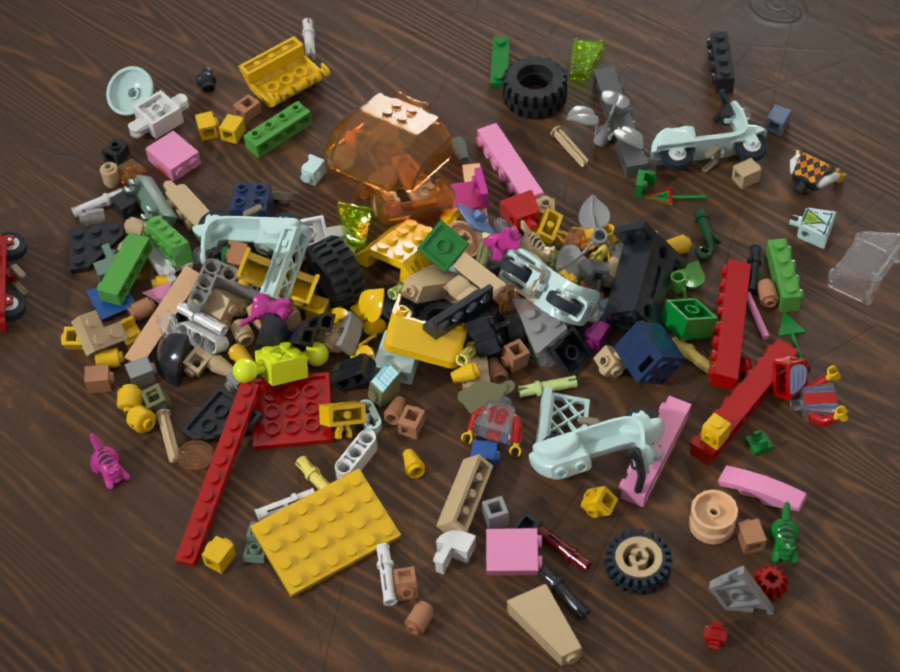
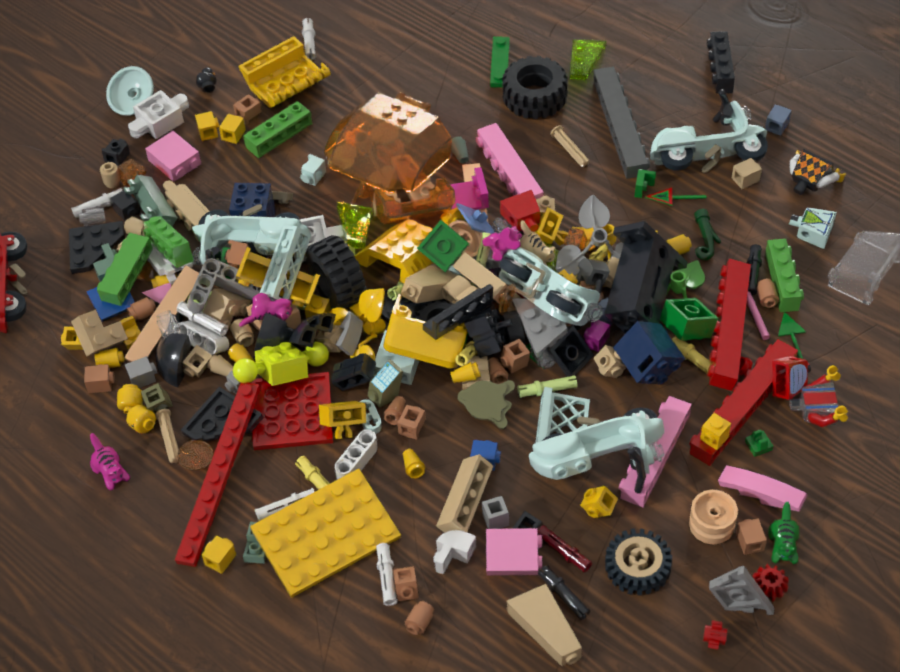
torso [461,396,523,457] -> none
light grey plant [567,90,643,150] -> none

